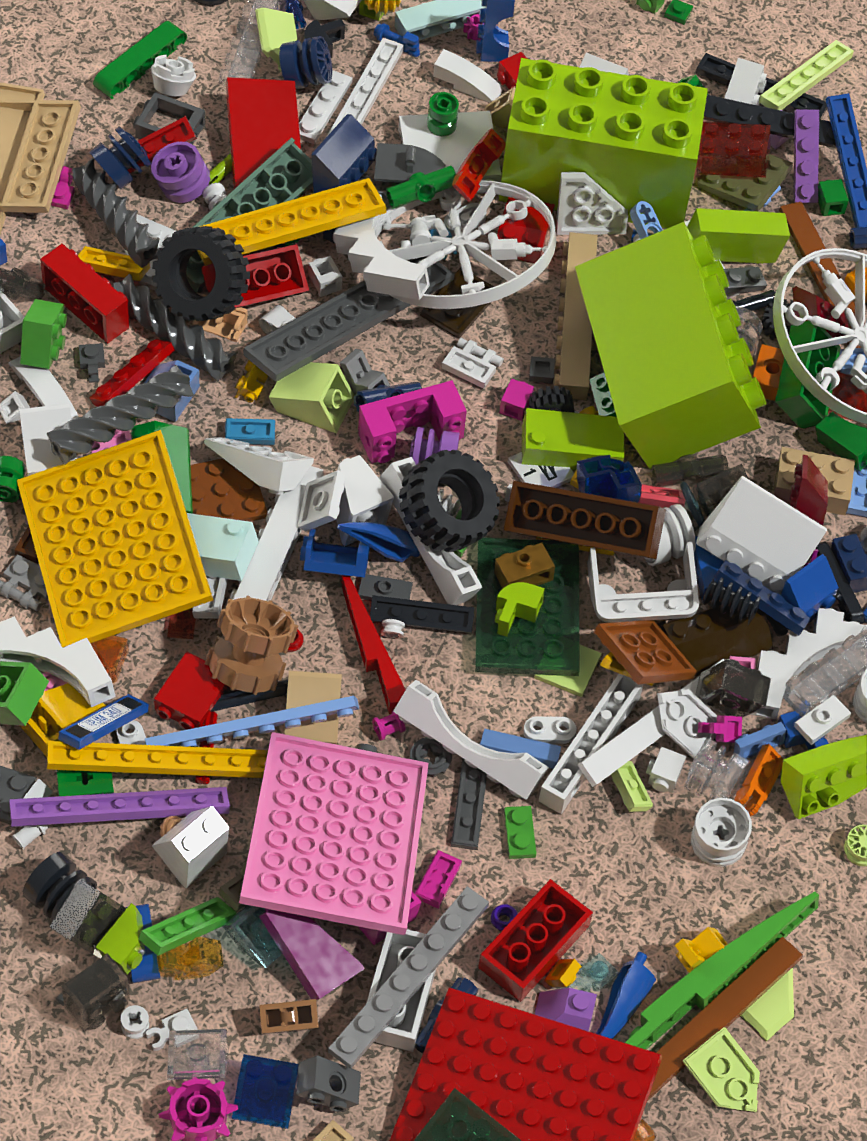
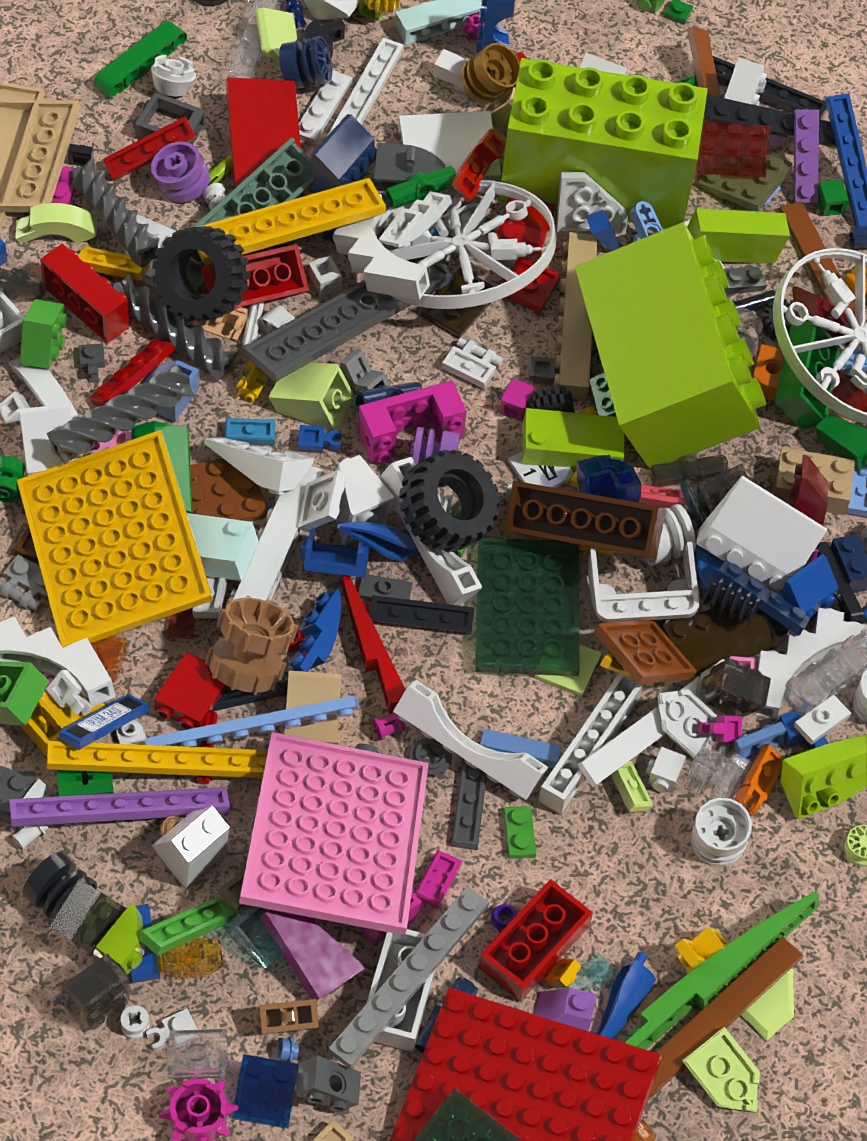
dark blue wheel [89,126,152,190] -> none
blue hinge [374,23,420,57] -> none
white bush [381,619,405,639] -> none
green wheel [427,92,459,136] -> none
pearl gold brick [494,543,555,588] -> none
lime brick [495,582,545,637] -> none
white plate [523,716,576,744] -> none
yellowish green plate [759,40,854,110] -> none
none -> yellowish green arch [15,203,97,243]
none -> white plate [46,670,92,715]
none -> black plate [68,144,94,166]
none -> white axle [242,301,265,350]
none -> medium blue plate [277,1036,299,1064]
none -> blue slope [284,589,341,677]
none -> blue plate [298,425,342,452]
none -> white slope [378,191,452,248]
none -> pearl gold wheel [461,43,520,103]
none -> red plate [502,257,561,313]
none -> blue slope [587,210,620,251]
none -> dark orange tile [687,27,721,97]

